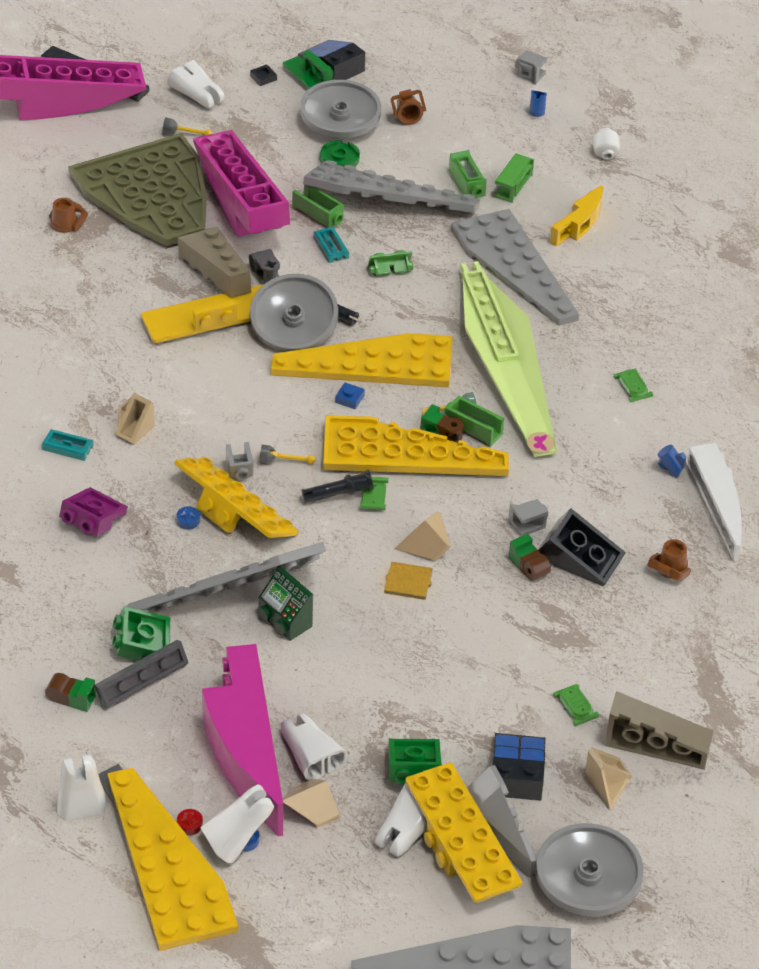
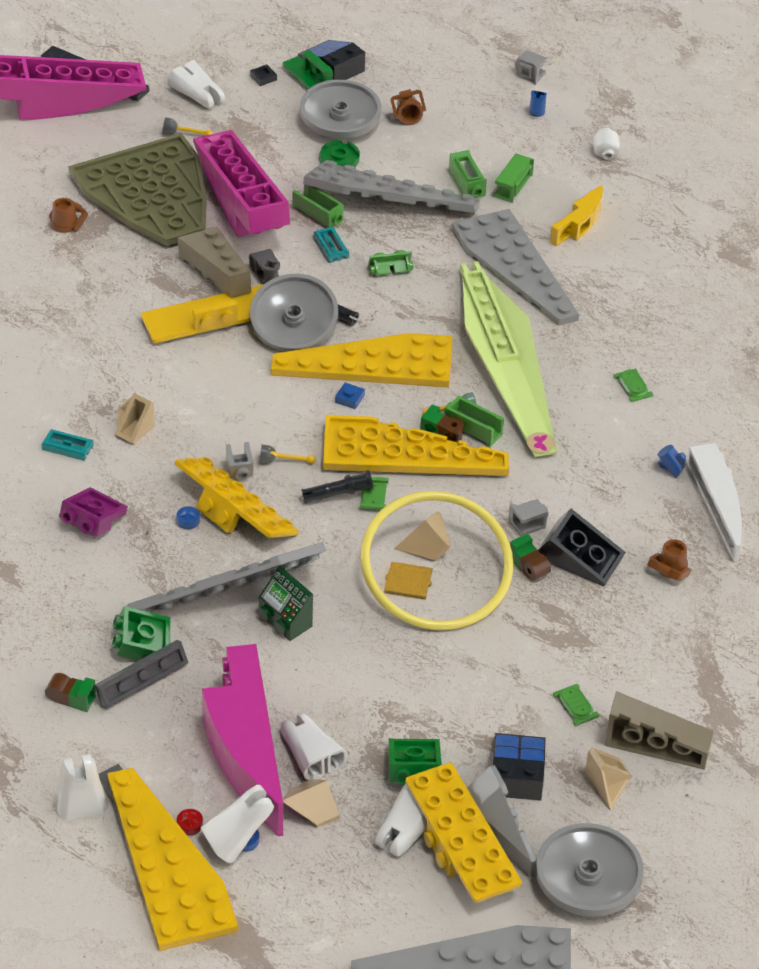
none -> light yellow piece [360,491,513,630]

